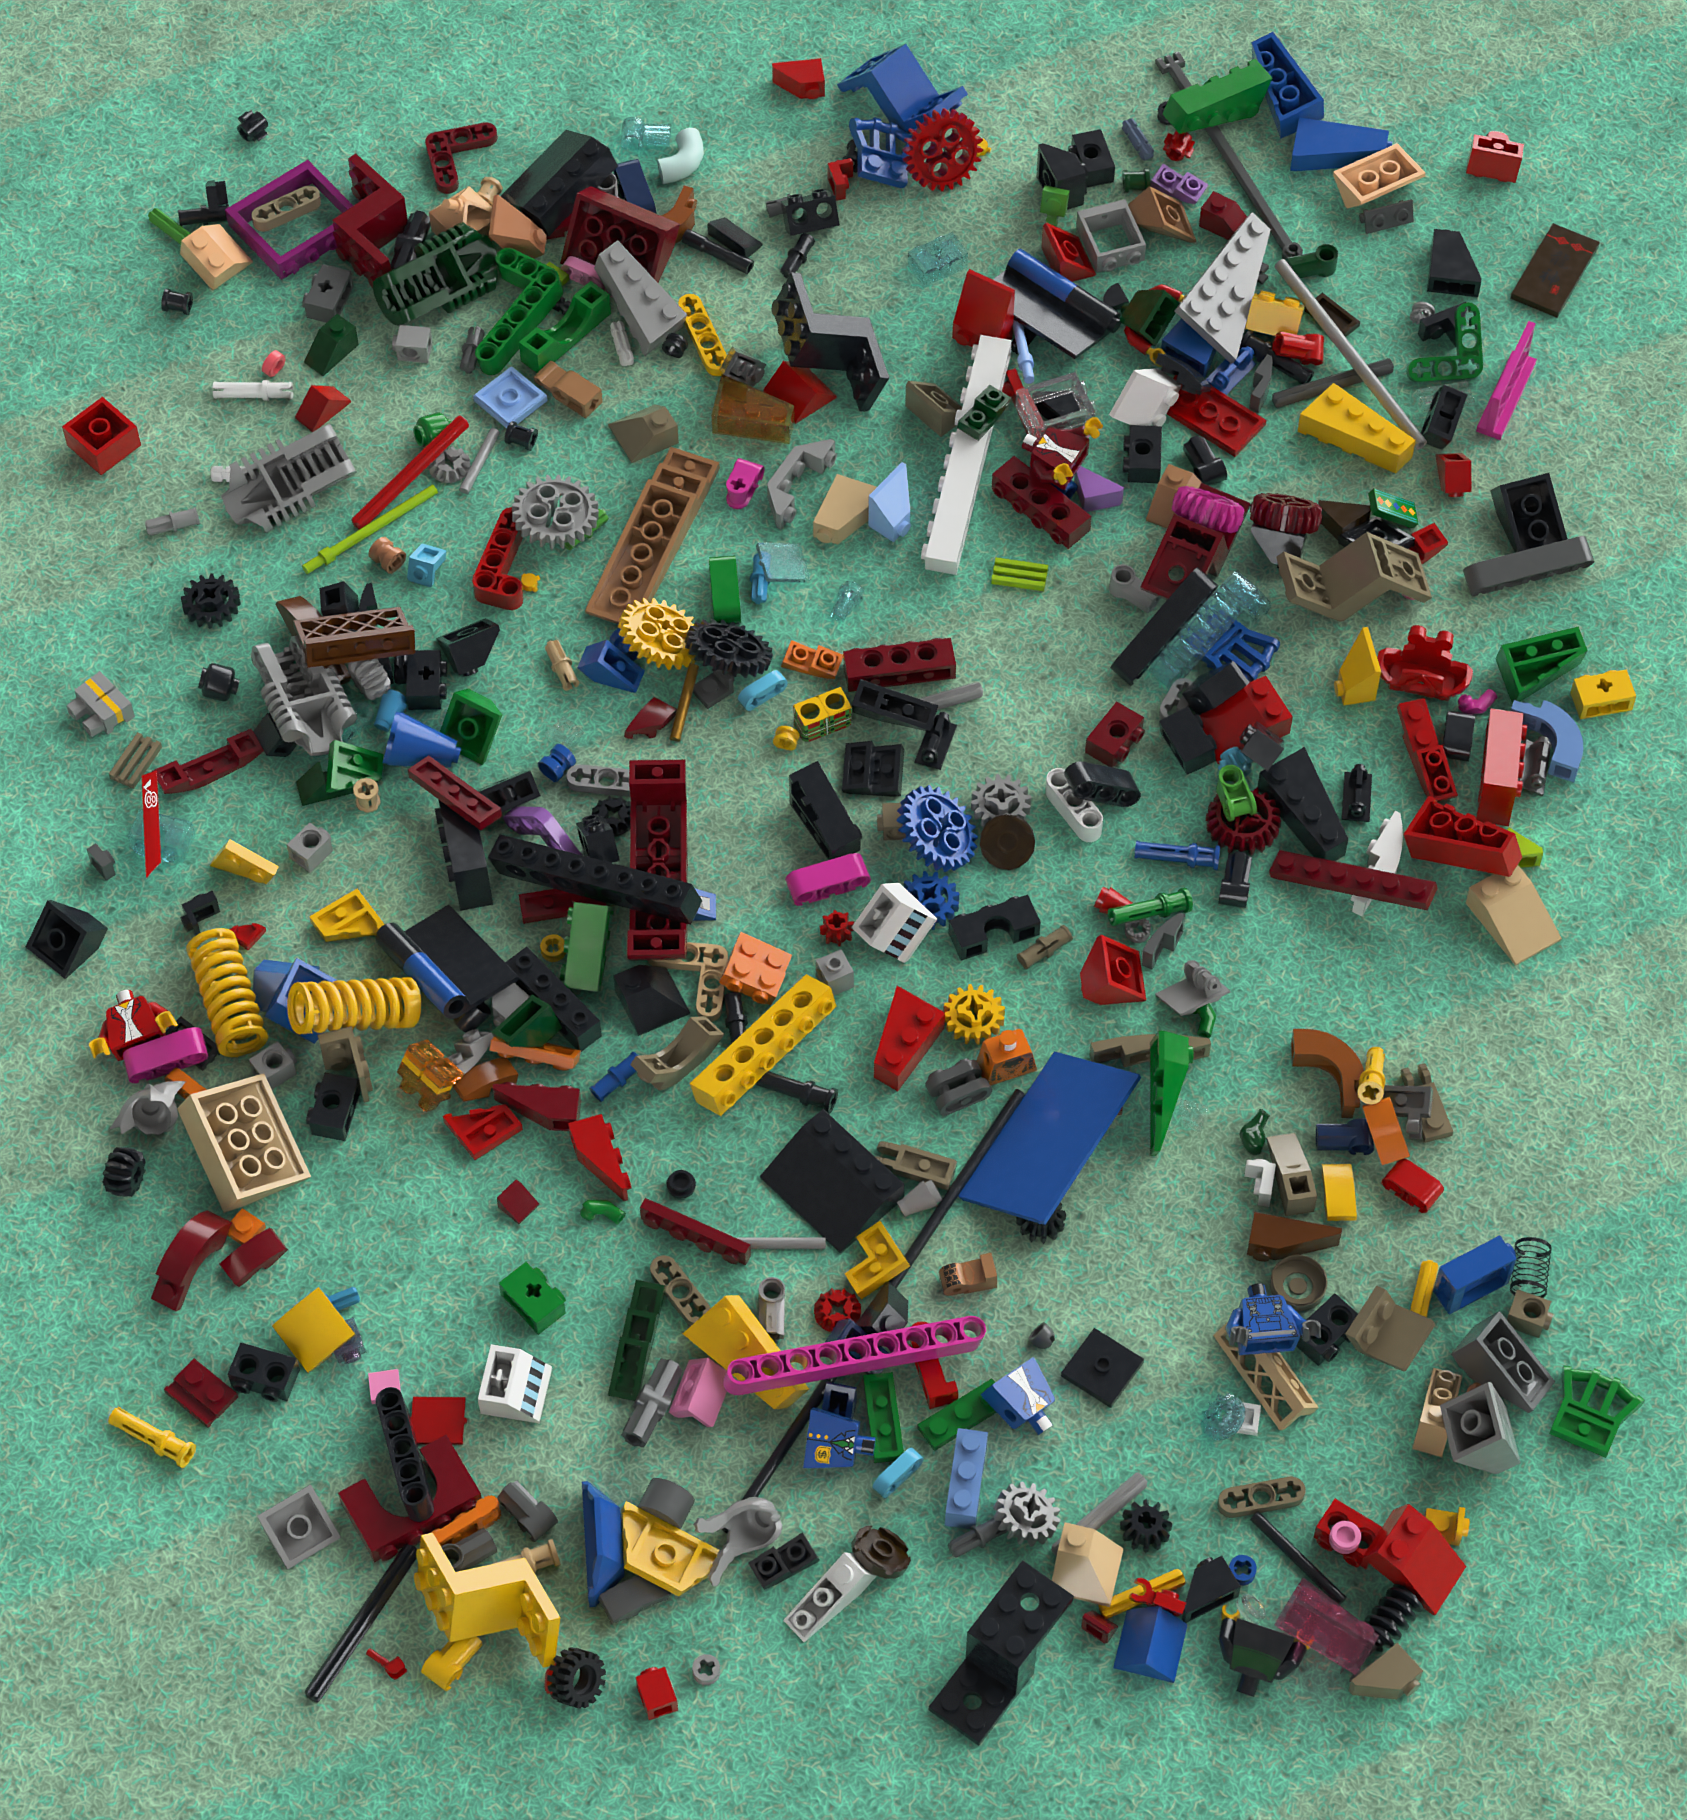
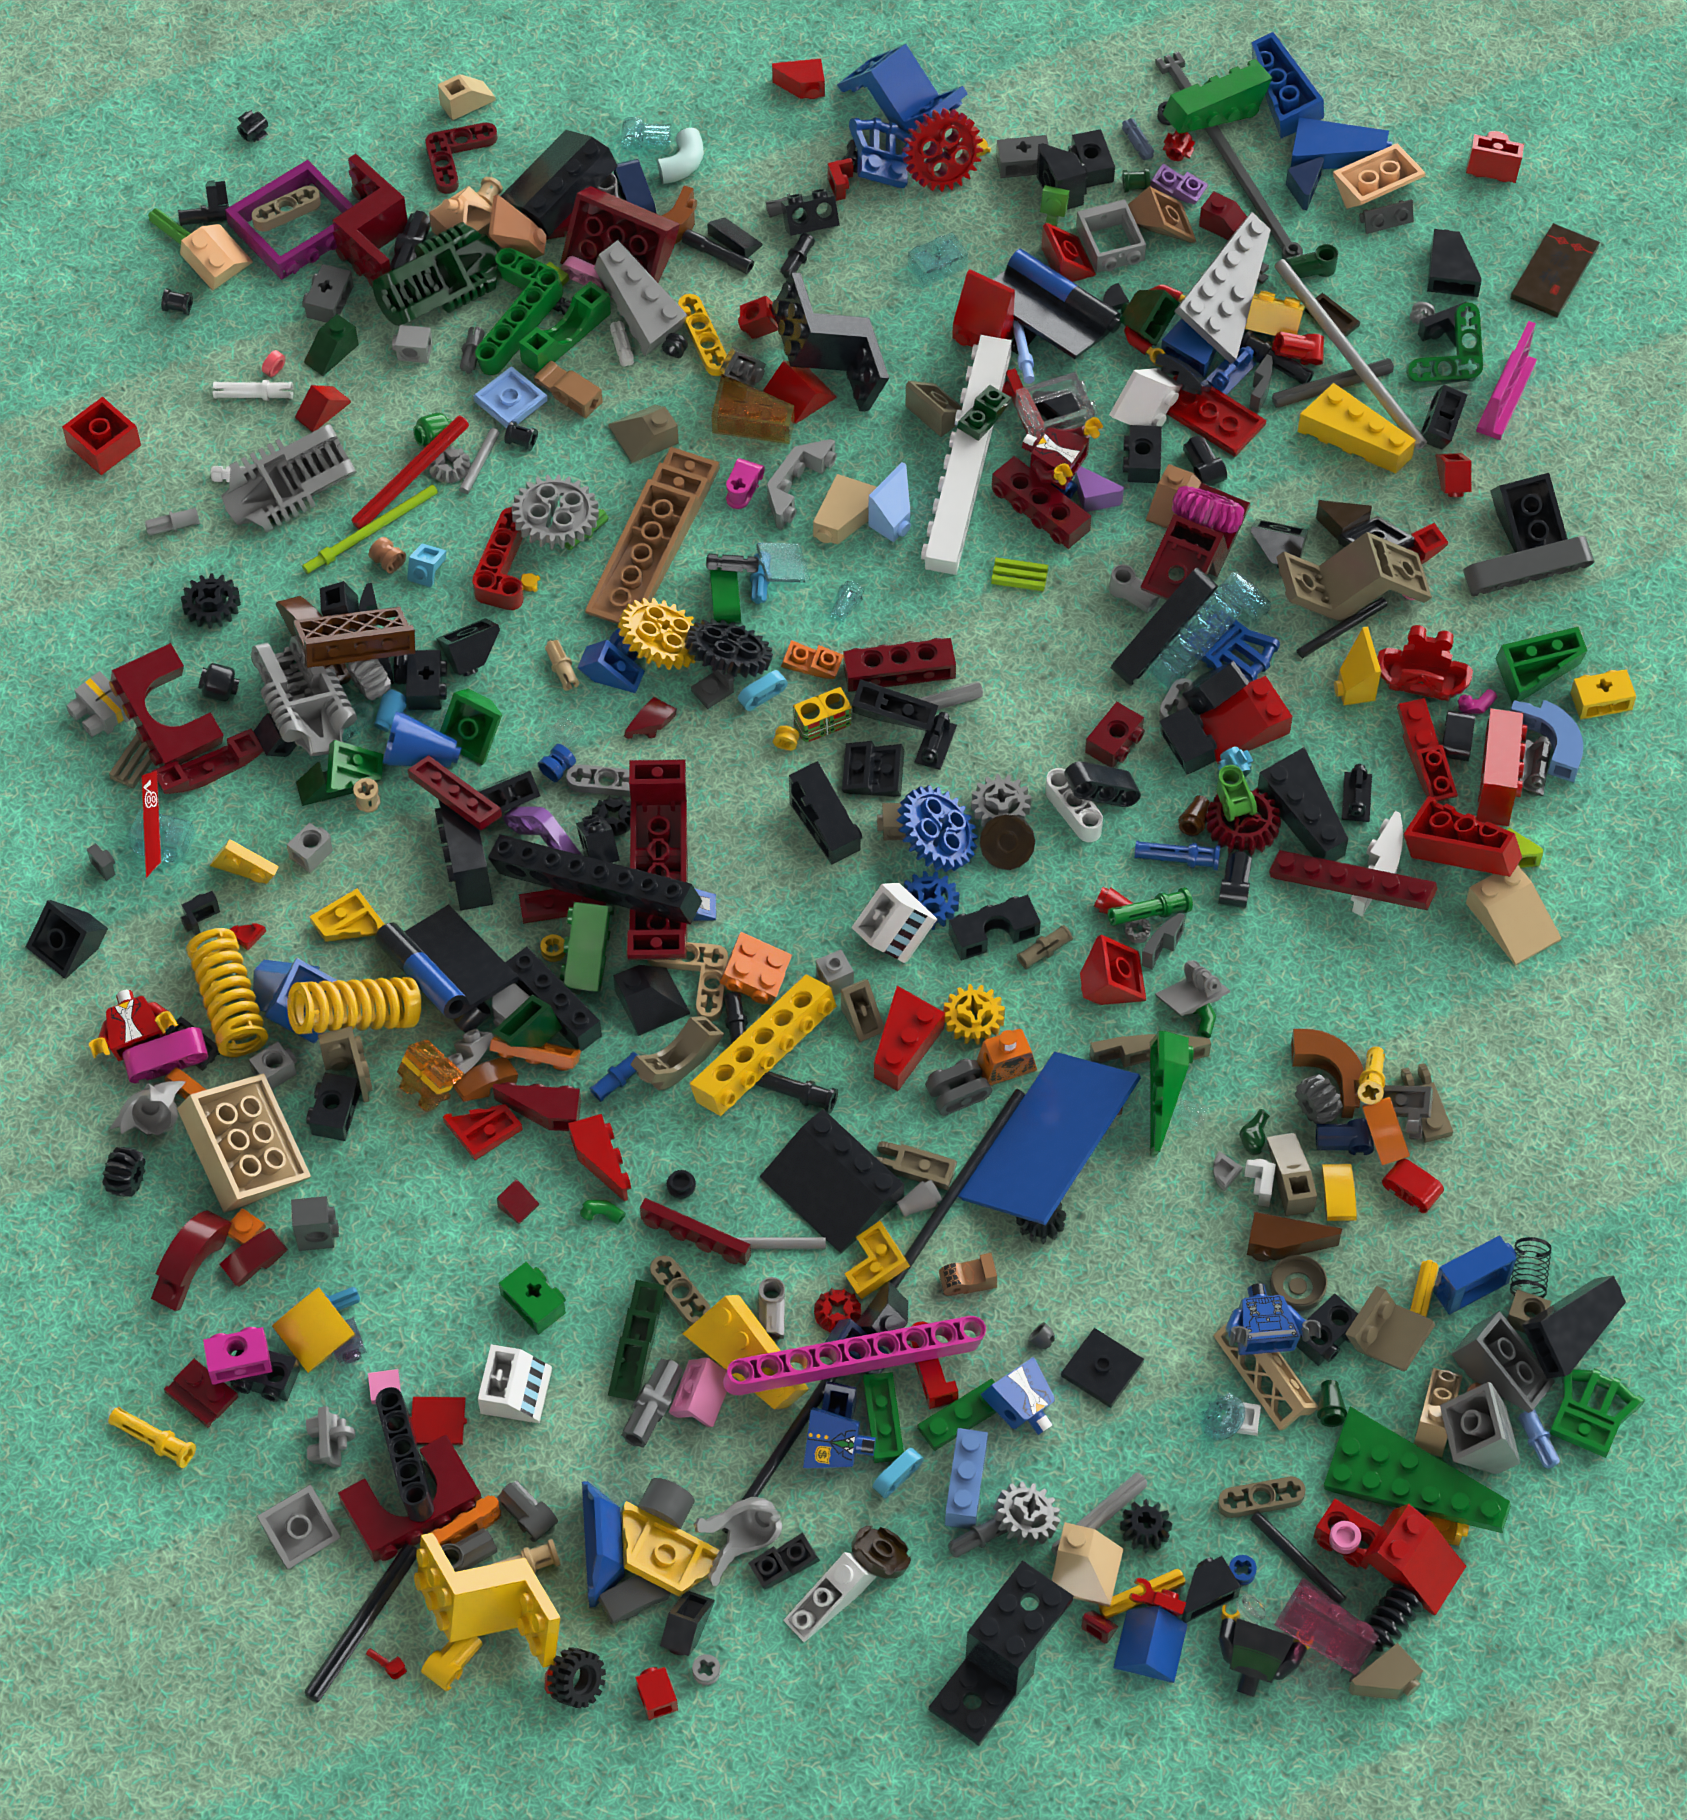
pearl gold bar [669,663,699,742] -> none
dark pink beam [785,853,871,906] -> none
red gear [819,910,854,947] -> none
black brick [1239,721,1284,771] -> none
dark red gear [1250,493,1322,534] -> none
green tile [1368,488,1418,528] -> none
none -> dark red arch [109,643,224,767]
none -> dark pink brick [203,1327,272,1384]
none -> dark grey brick [291,1196,339,1251]
none -> light grey hips [306,1406,356,1468]
none -> tan slope [438,74,496,121]
none -> black slope [660,1591,715,1656]
none -> black axle [706,553,759,573]
none -> red brick [738,295,778,339]
none -> dark tan slope [841,979,884,1042]
none -> dark grey brick [996,135,1049,178]
none -> reddish brown cone [1178,795,1210,836]
none -> light grey tile [1213,1151,1243,1191]
none -> dark blue slope [1286,157,1324,211]
none -> dark grey gear [1295,1074,1343,1124]
none -> black bar [1296,597,1388,659]
none -> dark green cone [1317,1380,1347,1427]
none -> green wing [1324,1406,1511,1533]
none -> medium blue axle [1518,1409,1560,1469]
none -> black slope [1522,1275,1626,1379]

